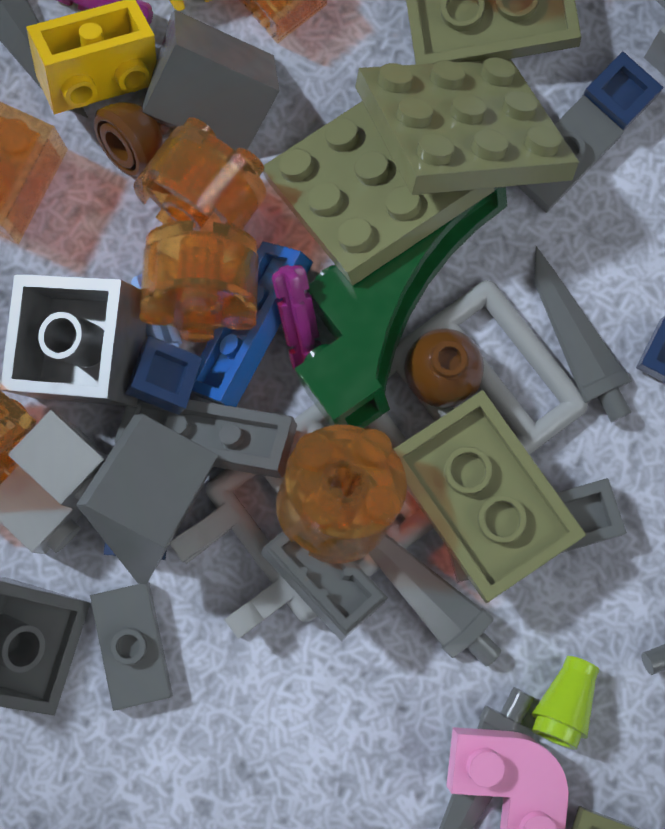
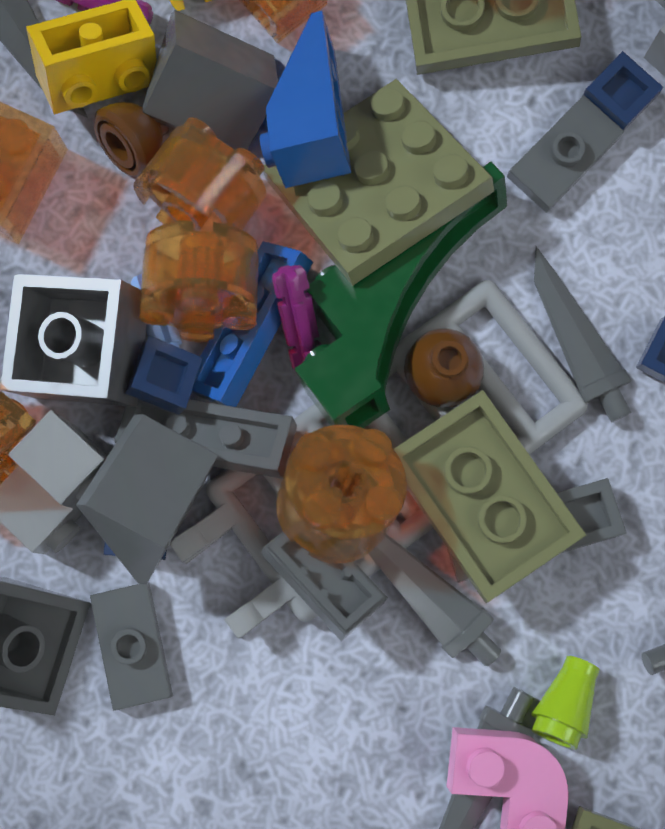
olive plate [355,57,579,195] -> none
none -> blue slope [260,10,351,188]

